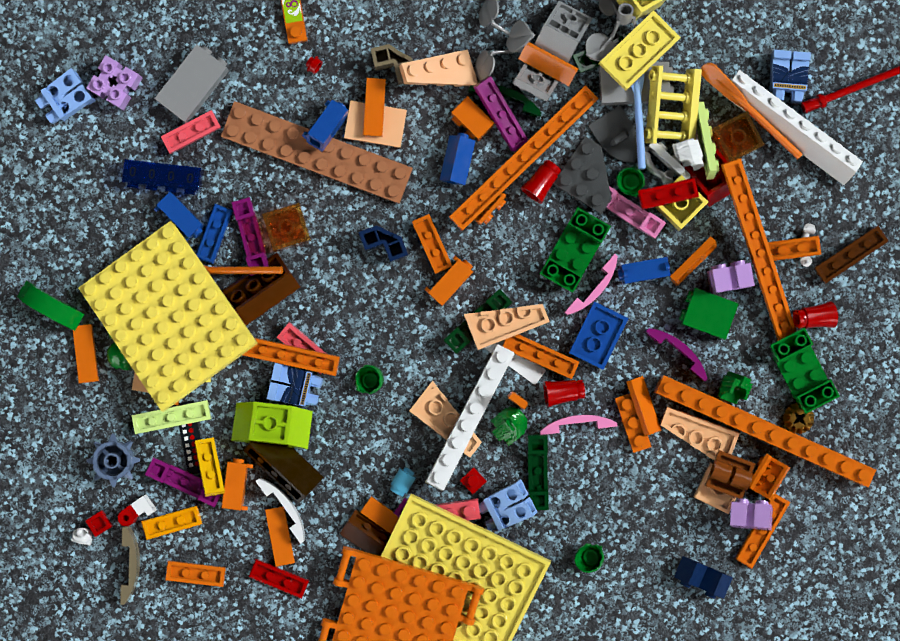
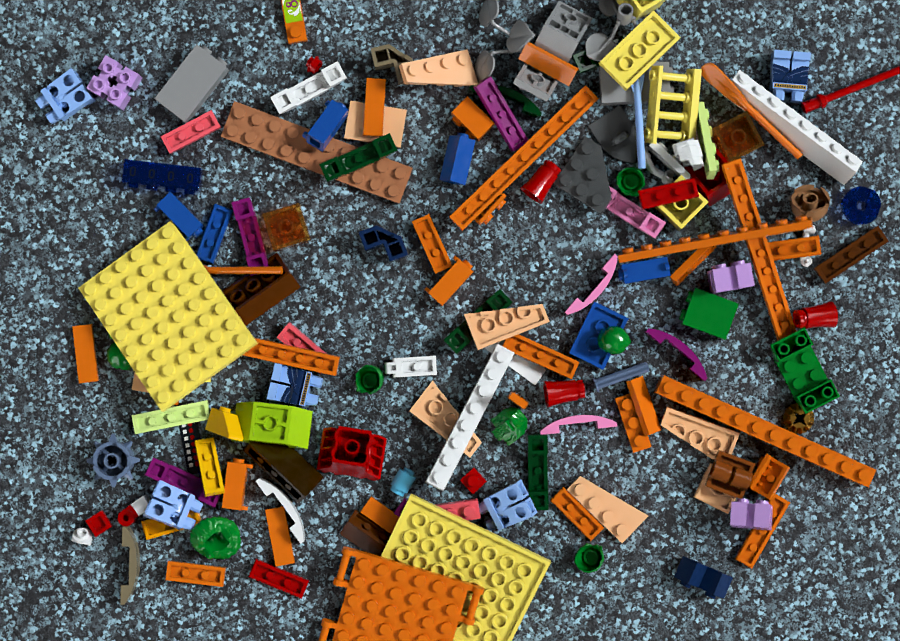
green arch [17,280,84,331] -> none
green slope [540,207,611,293] -> none
green hair [717,371,753,404] -> none
none -> light blue hips [143,480,203,530]
none -> green piece [190,517,241,559]
none -> yellow slope [205,406,244,442]
none -> white slope [270,61,347,114]
none -> red slope [317,426,387,481]
none -> dark green slope [319,133,398,182]
none -> white hinge [384,356,437,378]
none -> orange tile [550,487,604,541]
none -> light nougat wing [567,476,648,543]
none -> sand blue axle [592,362,649,392]
none -> green hair [598,326,631,354]
none -> orange plate [618,215,813,263]
none -> medium nougat cylinder [790,184,830,222]
none -> clear blue plate [841,186,881,225]

